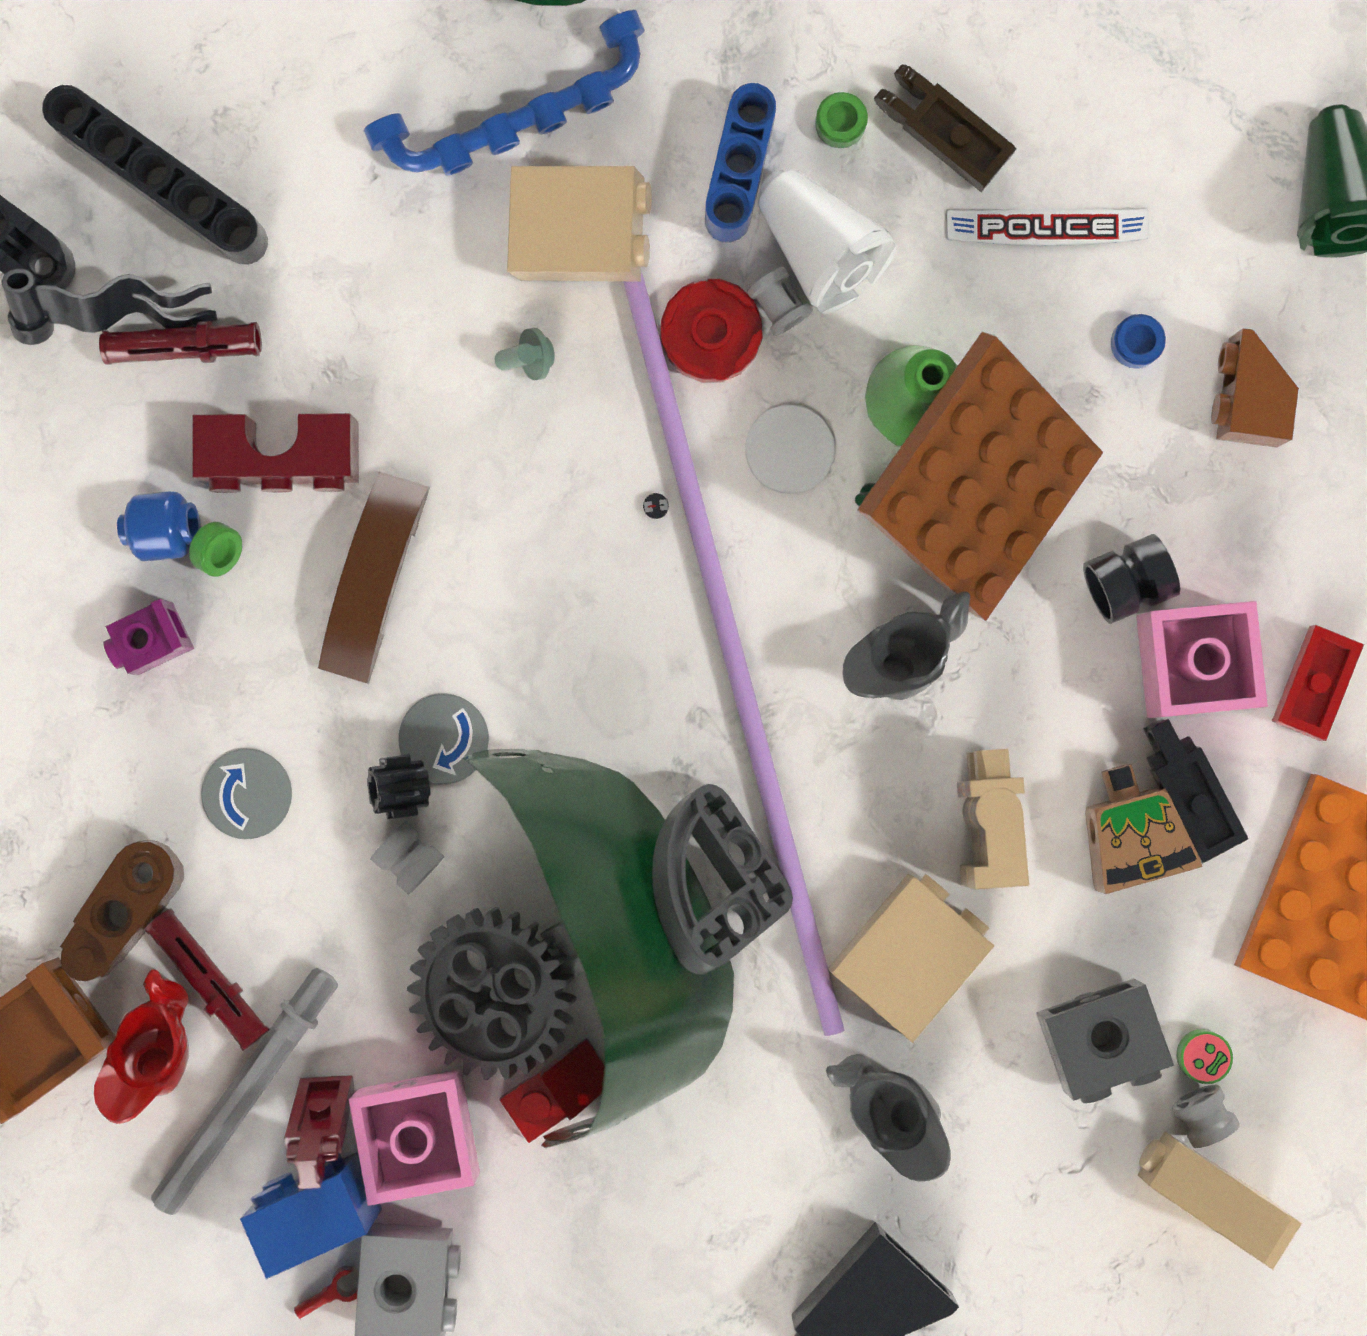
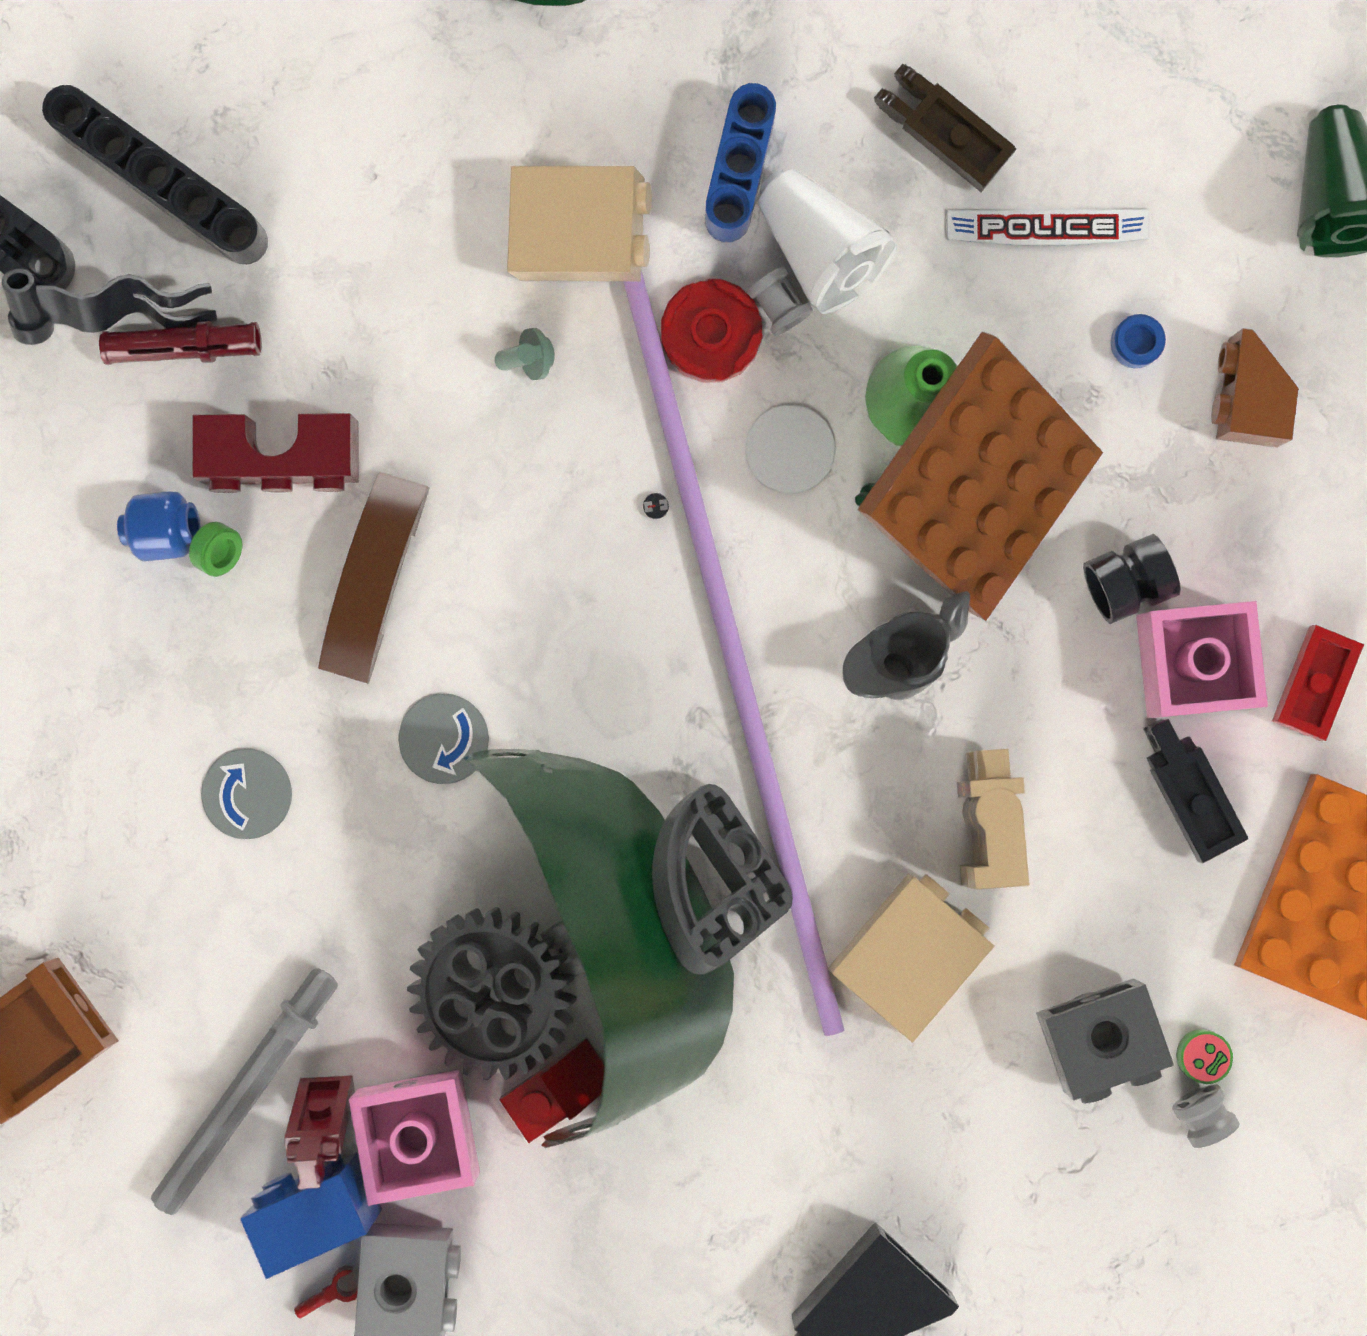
reddish brown piece [60,840,184,981] -> none
red hair [94,969,189,1124] -> none
magenta brick [103,599,195,675] -> none
dark red pin [144,908,269,1051] -> none
blue bar [363,10,645,176] -> none
black gear [367,754,431,819] -> none
light grey wheel [370,821,445,895] -> none
bright green tile [815,92,868,148] -> none
dark grey hair [826,1054,951,1182] -> none
torso [1085,764,1202,894] -> none
tan slope [1138,1131,1302,1270] -> none

